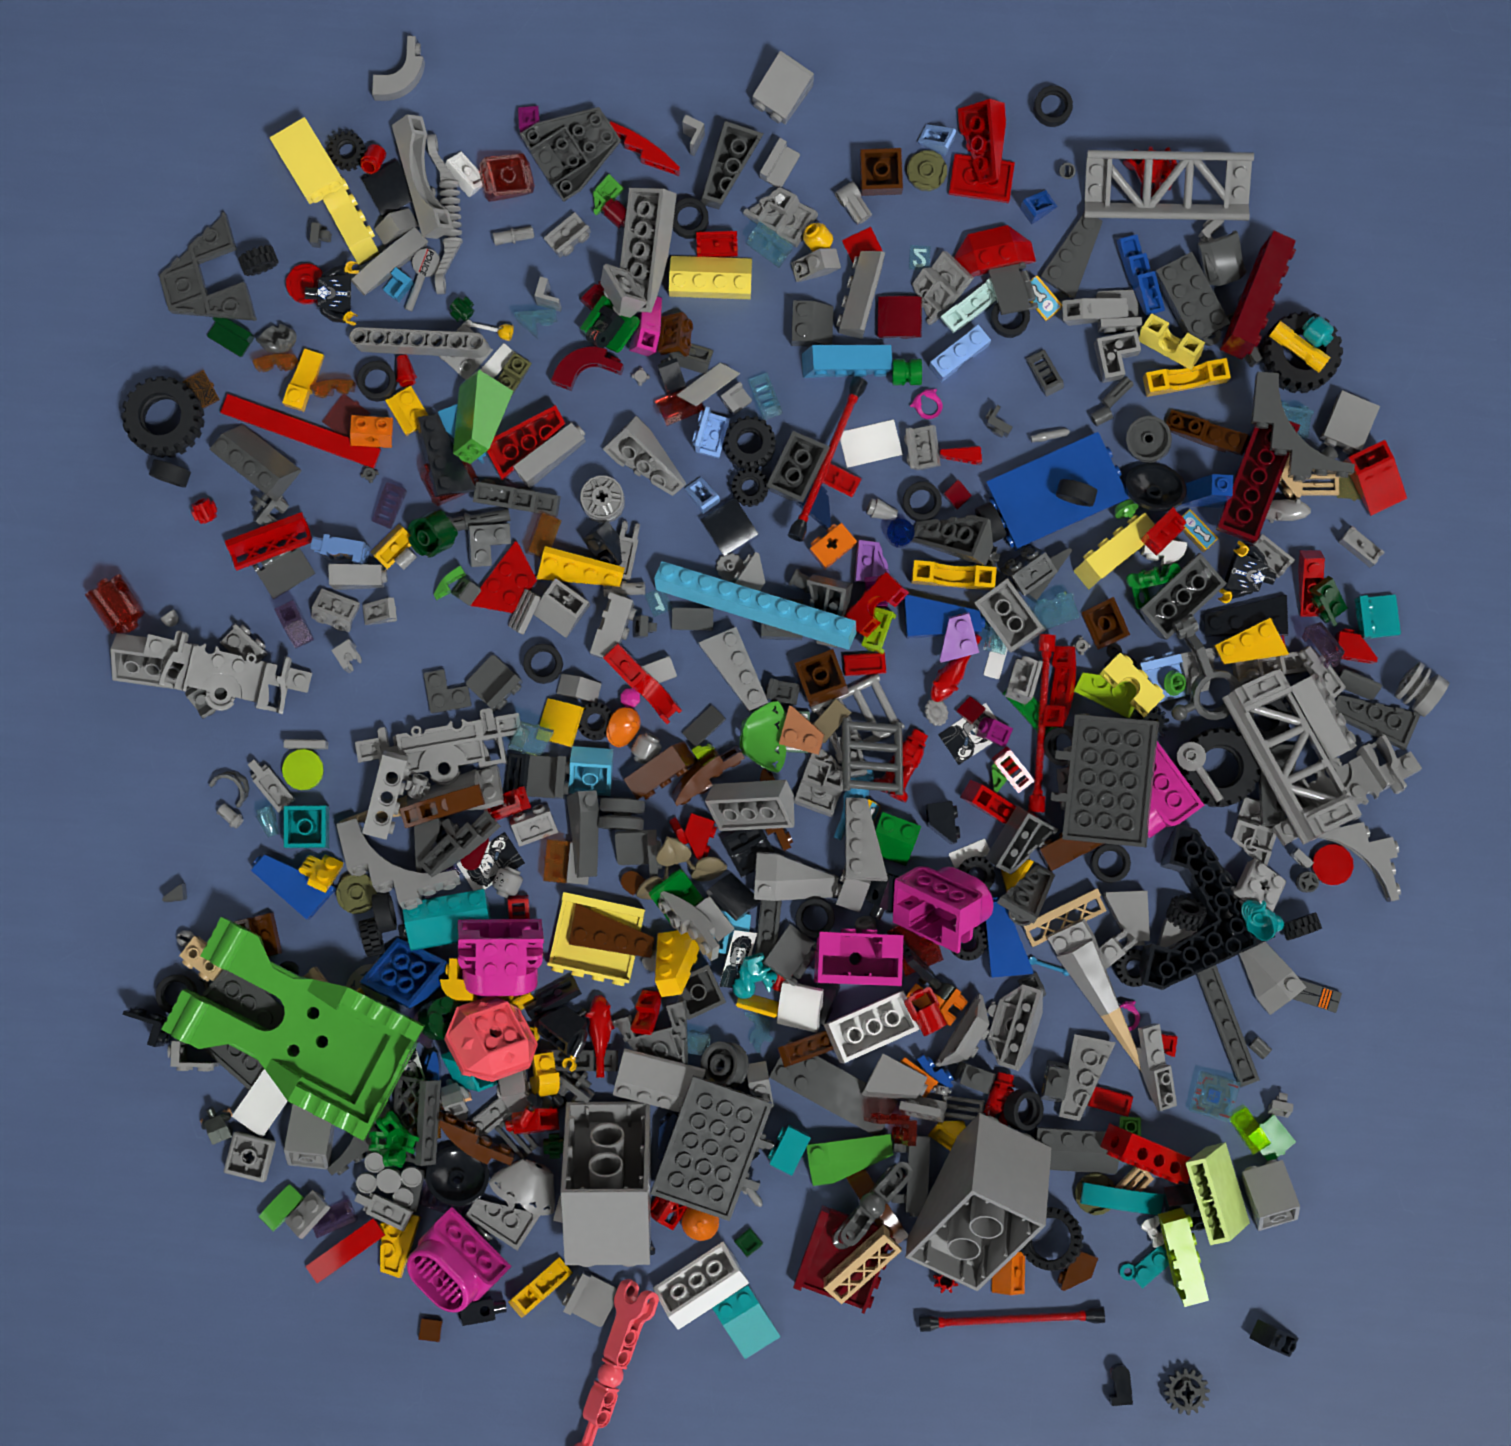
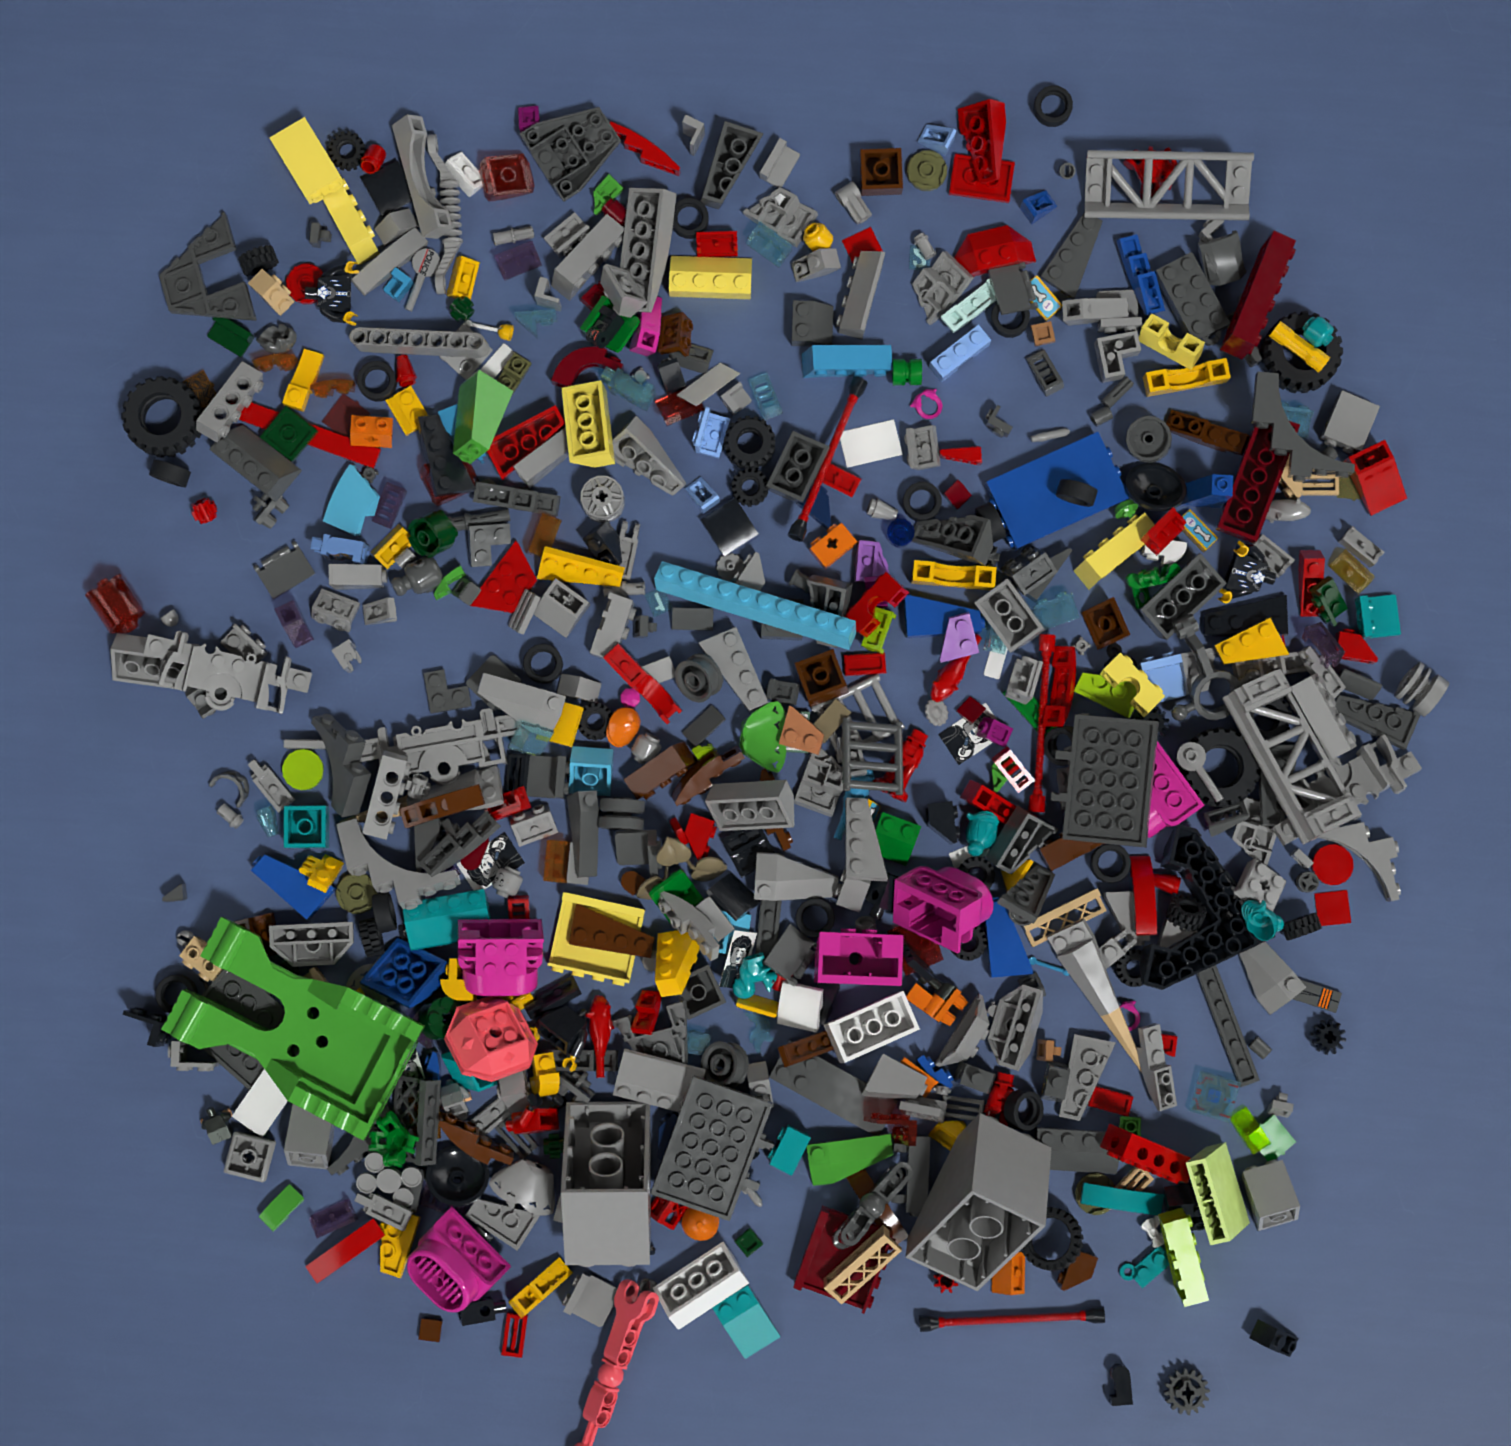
red fence [225,512,312,571] -> none
light grey bracket [284,1190,331,1239] -> none
light grey arch [372,36,425,101] -> none
light grey slope [752,51,814,125] -> none
dark red slope [878,296,922,339] -> none
red piece [904,987,948,1036] -> none
bright green hat [1164,670,1186,696] -> none
none -> light grey brick [196,361,264,443]
none -> tan brick [248,269,295,316]
none -> dark green tile [260,406,318,463]
none -> light grey wedge [269,922,354,967]
none -> dark grey arch [311,714,371,817]
none -> medium azure slope [323,464,380,536]
none -> dark grey piece [391,556,443,596]
none -> yellow slope [446,256,480,300]
none -> light grey wedge [477,673,566,736]
none -> clear purple hinge [495,241,542,281]
none -> red tile [501,1312,528,1358]
none -> light grey wedge [551,214,624,301]
none -> light yellow slope [562,380,615,468]
none -> clear light blue hips [600,366,657,412]
none -> dark grey hinge [639,1278,657,1293]
none -> dark grey wheel [675,653,723,703]
none -> light grey pin [914,233,937,260]
none -> teal hair [965,811,999,857]
none -> medium nougat tile [1031,321,1056,347]
none -> medium nougat tile [1036,1039,1061,1062]
none -> red slope [1130,856,1157,935]
none -> red cone [1153,873,1181,894]
none -> dark grey slope [1203,801,1249,837]
none -> black gear [1310,1019,1346,1055]
none -> red sticker [1315,890,1351,926]
none -> clear yellow slope [1329,549,1375,594]

